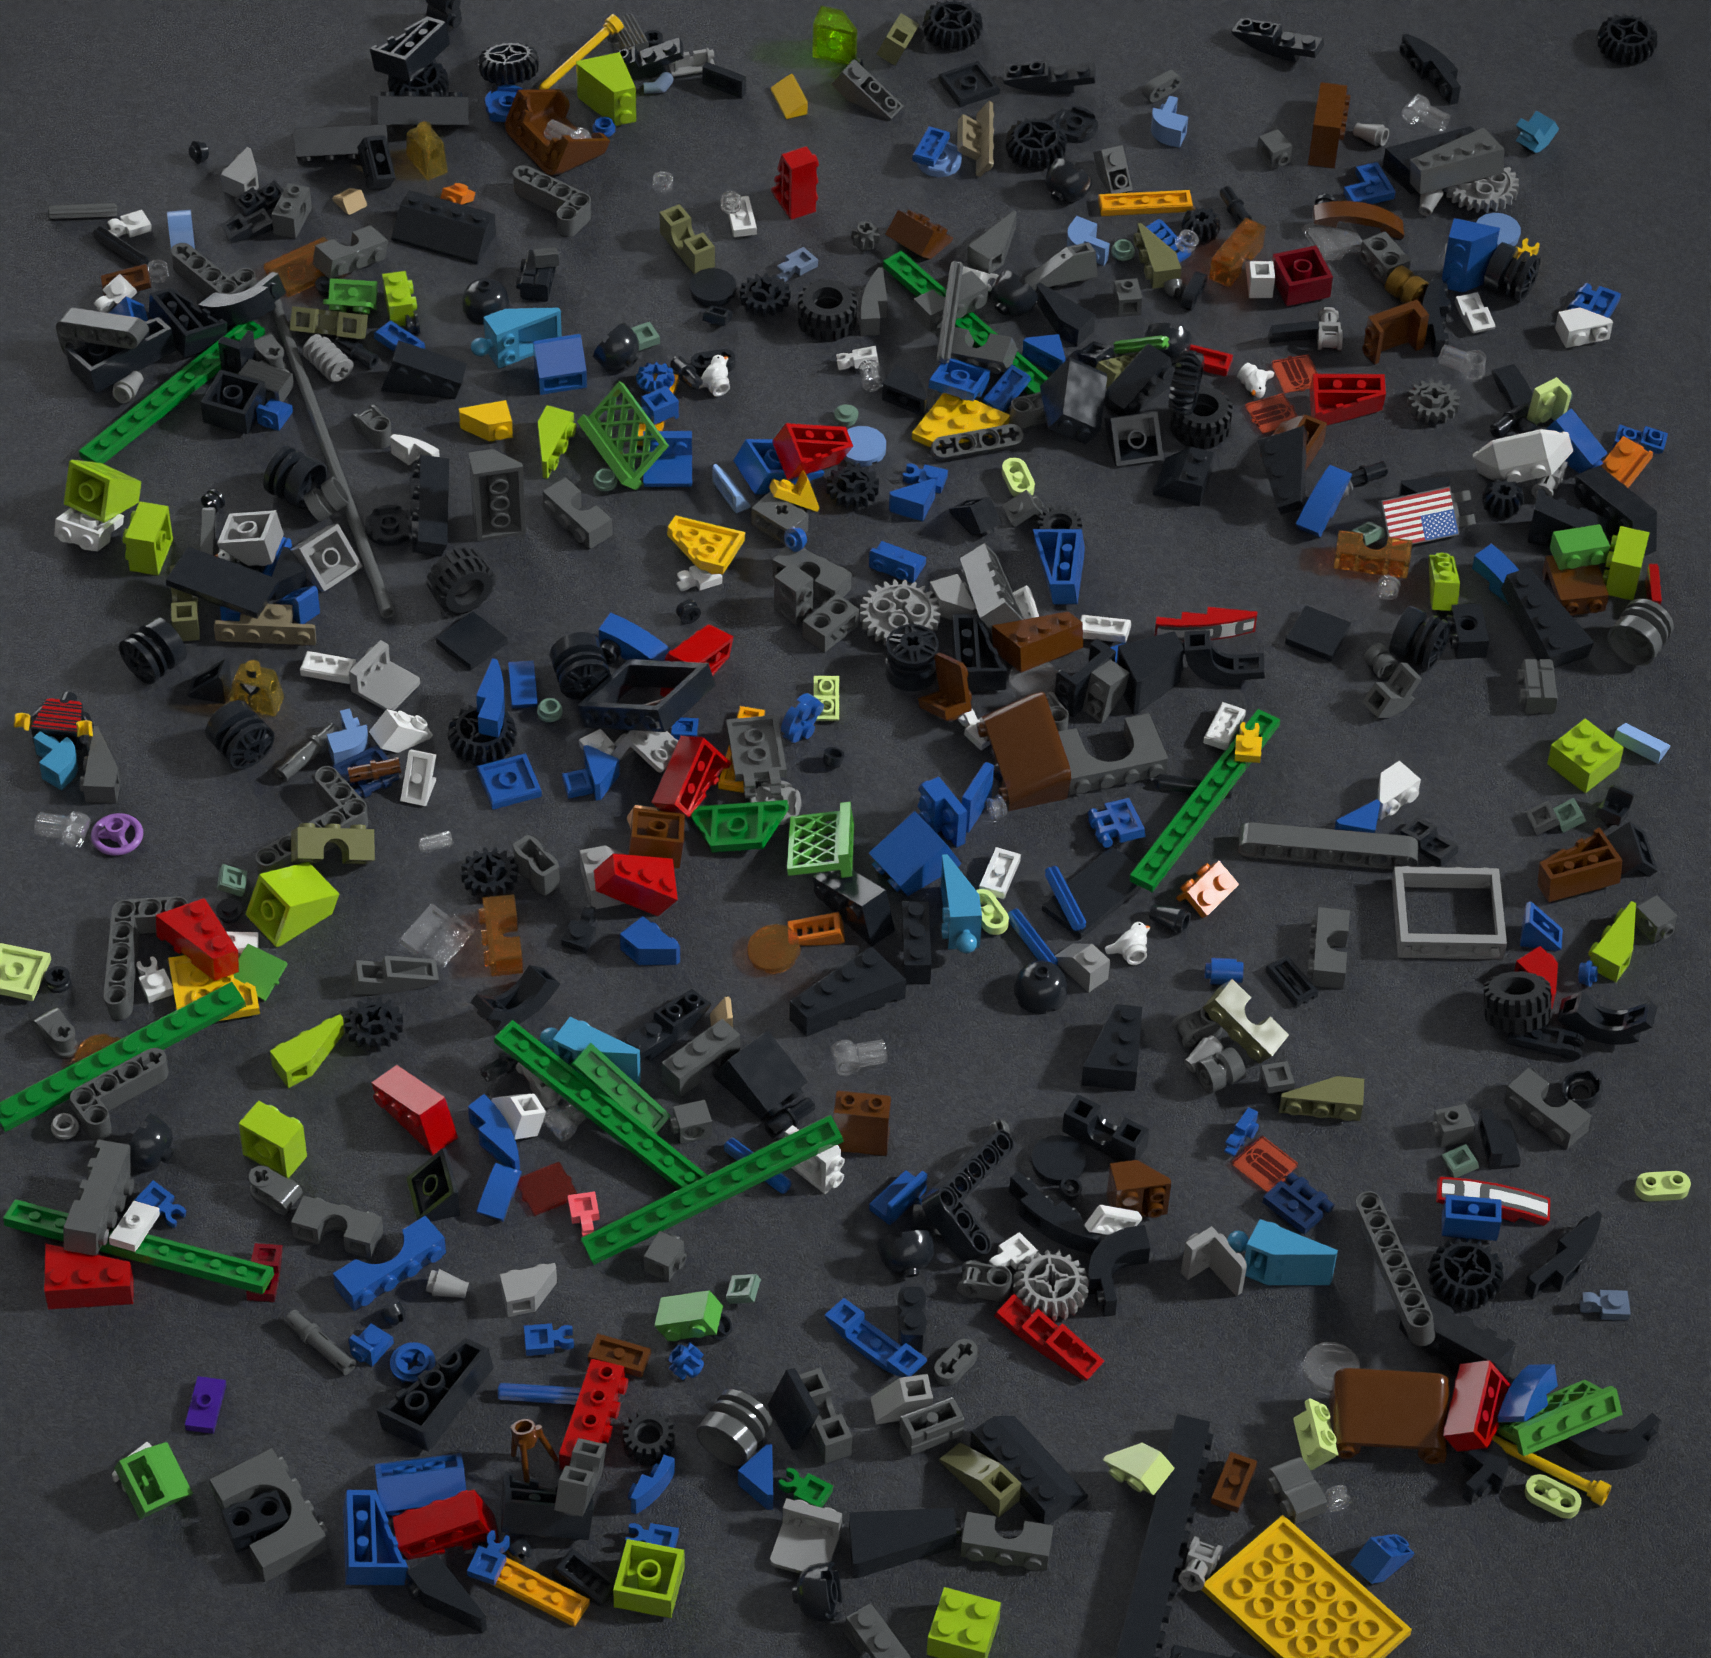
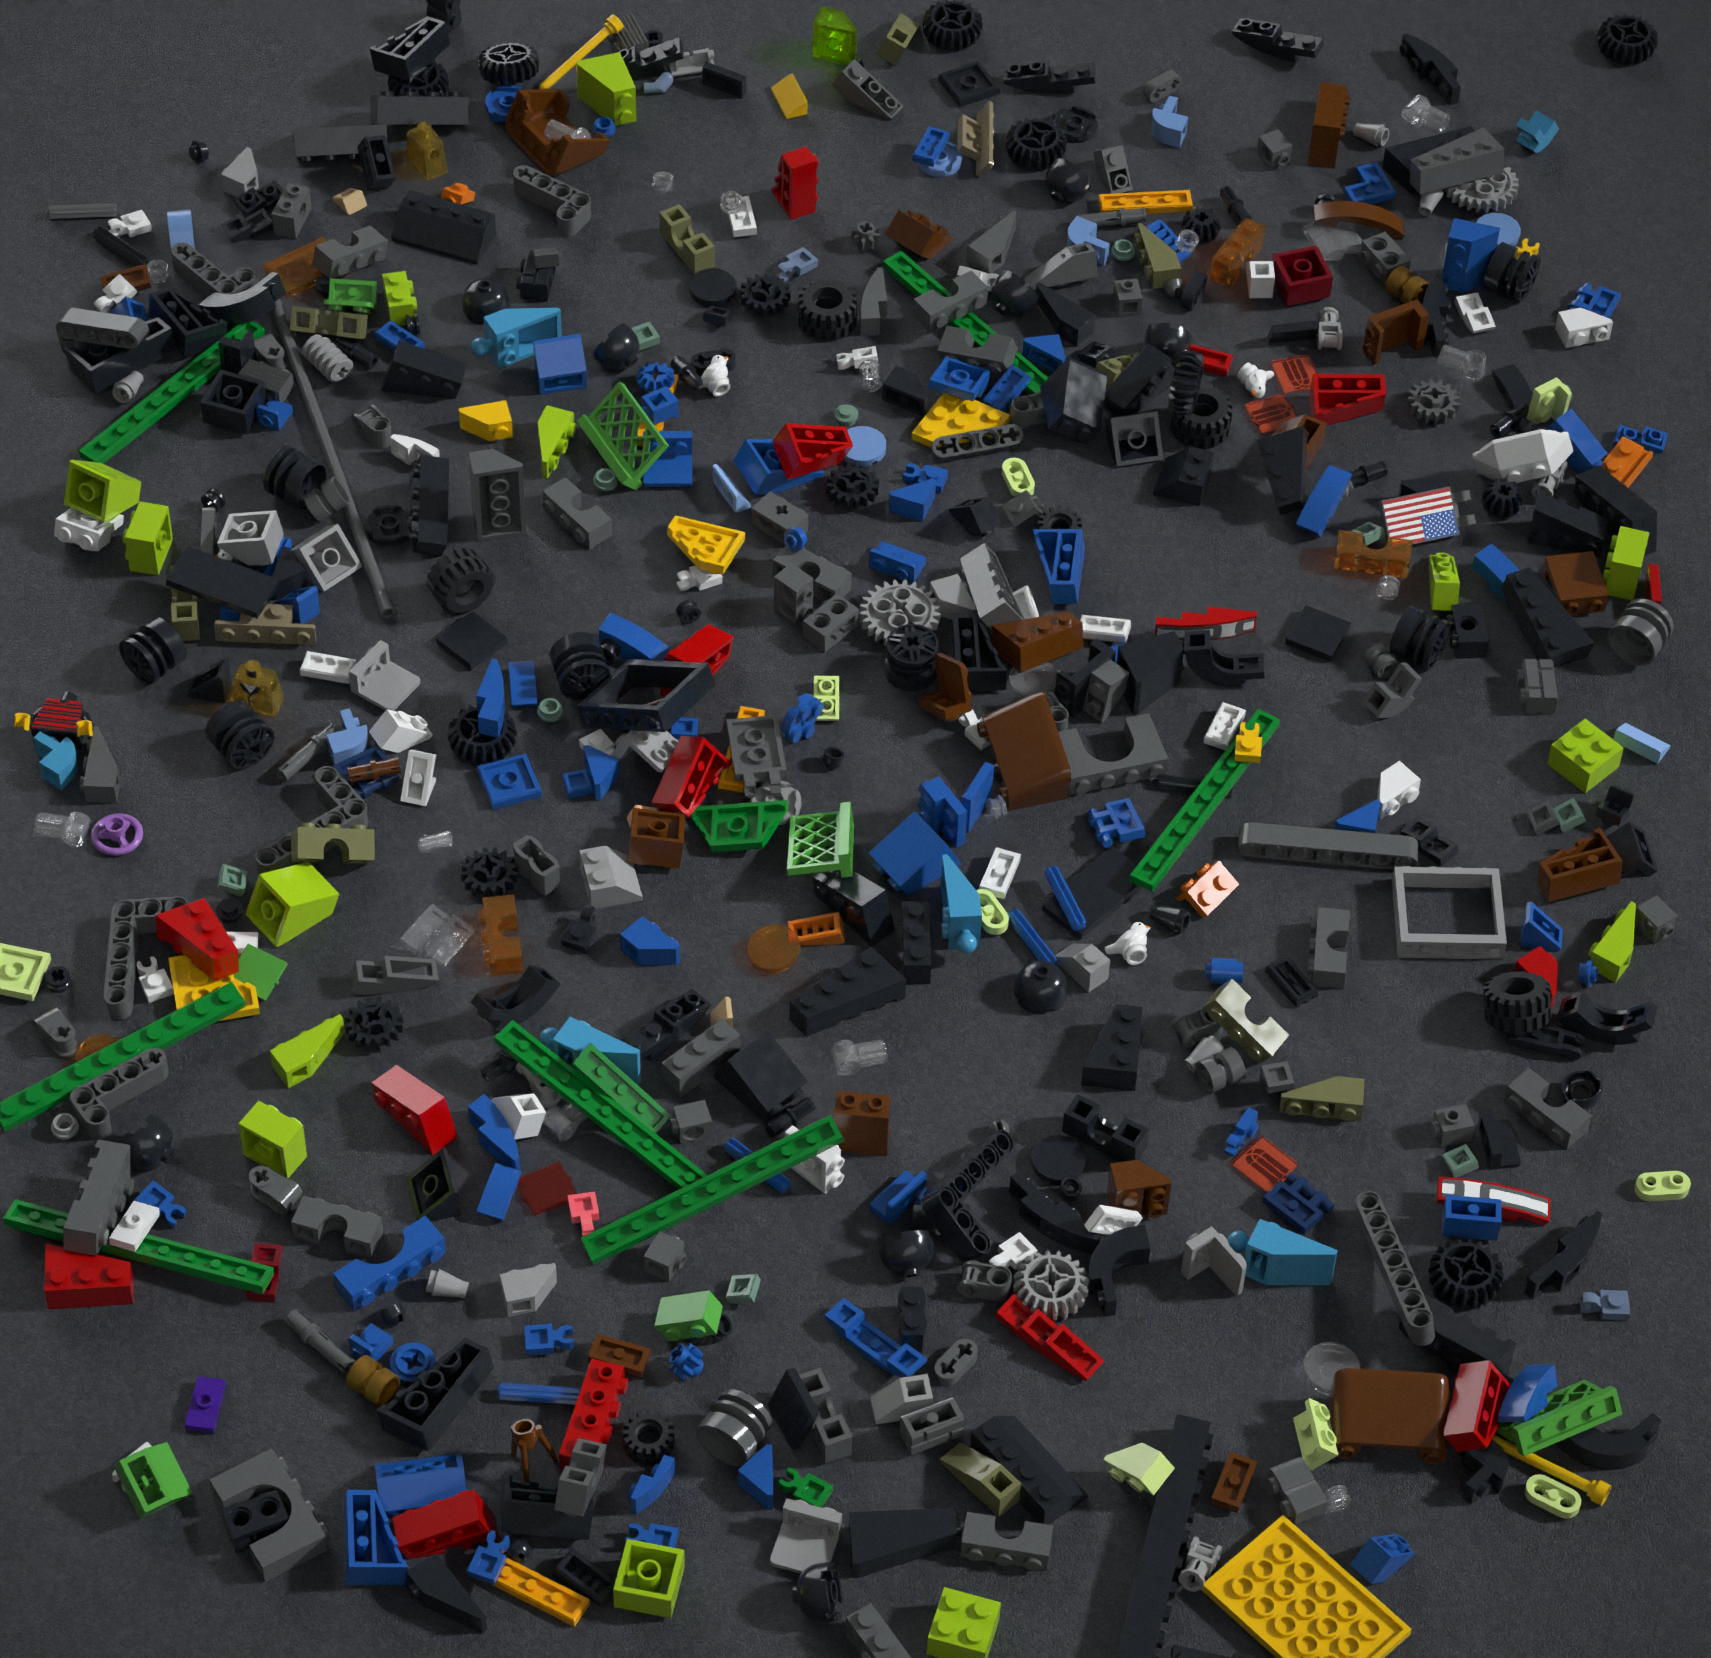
red wedge [594,854,678,916] -> none
yellow slope [769,470,819,512] -> none
dark grey axle [937,261,964,364] -> none
bright green axle [1113,336,1169,354] -> none
bright green brick [1550,524,1610,570] -> none
none -> pearl gold wheel [346,1355,400,1408]
none -> dark grey pin [1075,207,1146,227]

